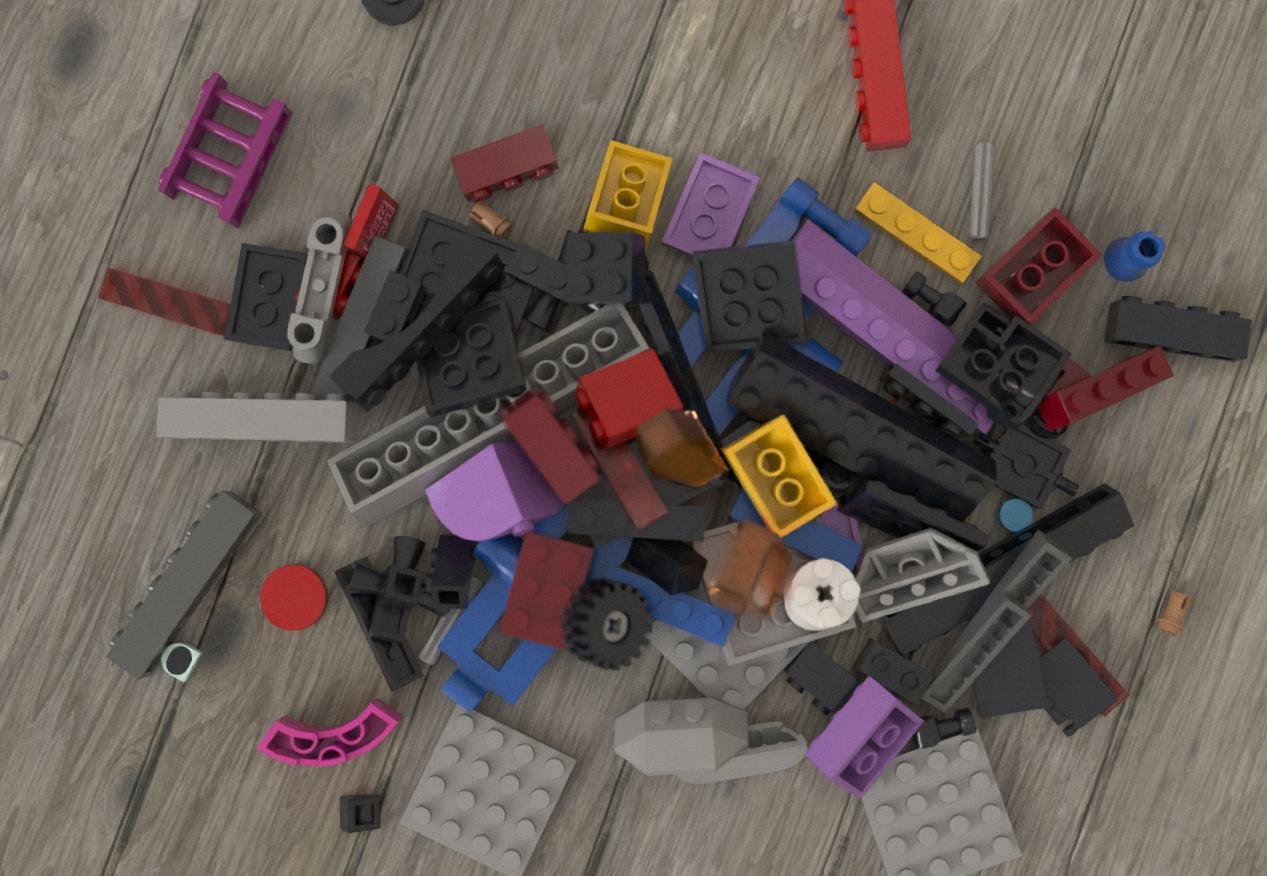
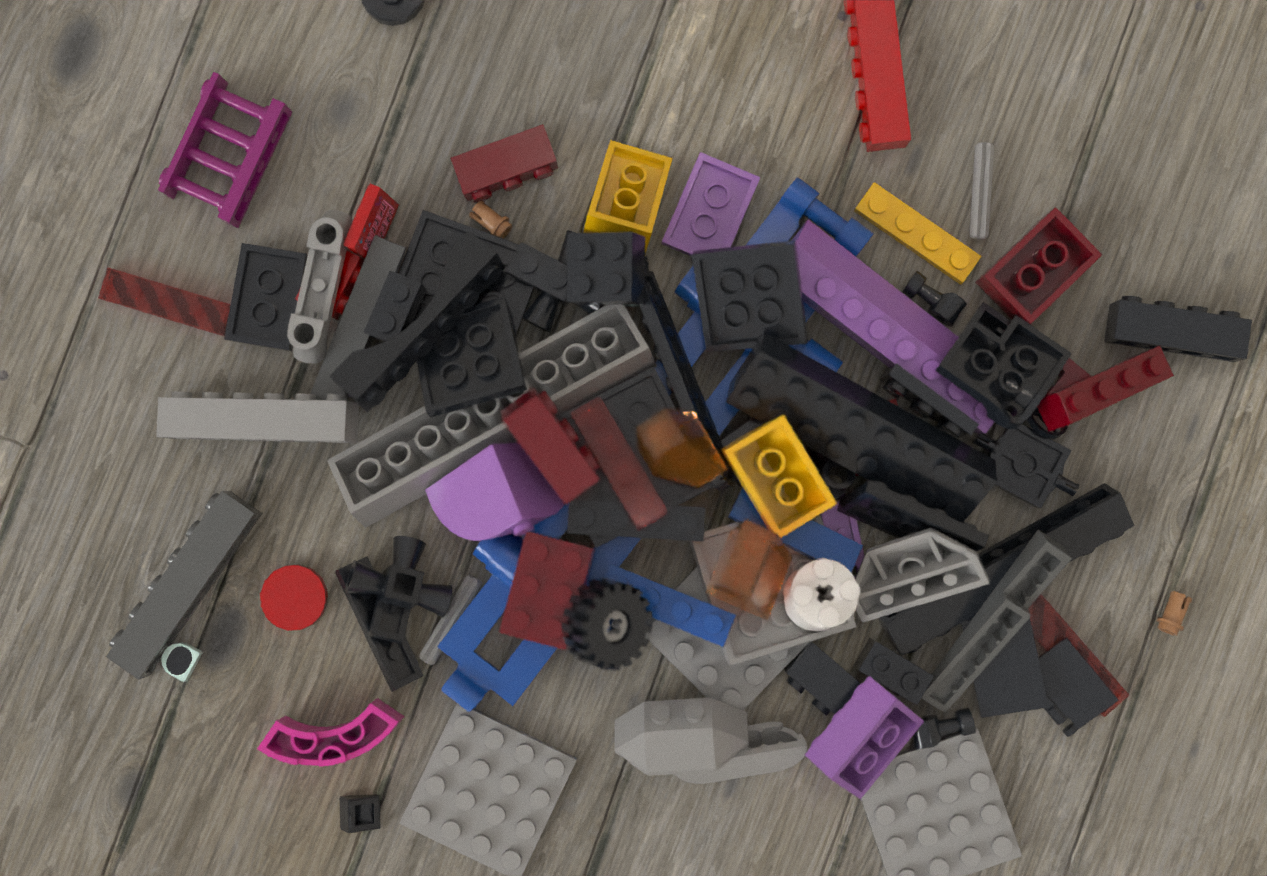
black brick [426,535,475,609] -> none
red brick [574,349,683,450] -> none
black brick [626,537,708,595] -> none
dark azure tile [997,499,1033,532] -> none
blue plant [1104,231,1165,282] -> none

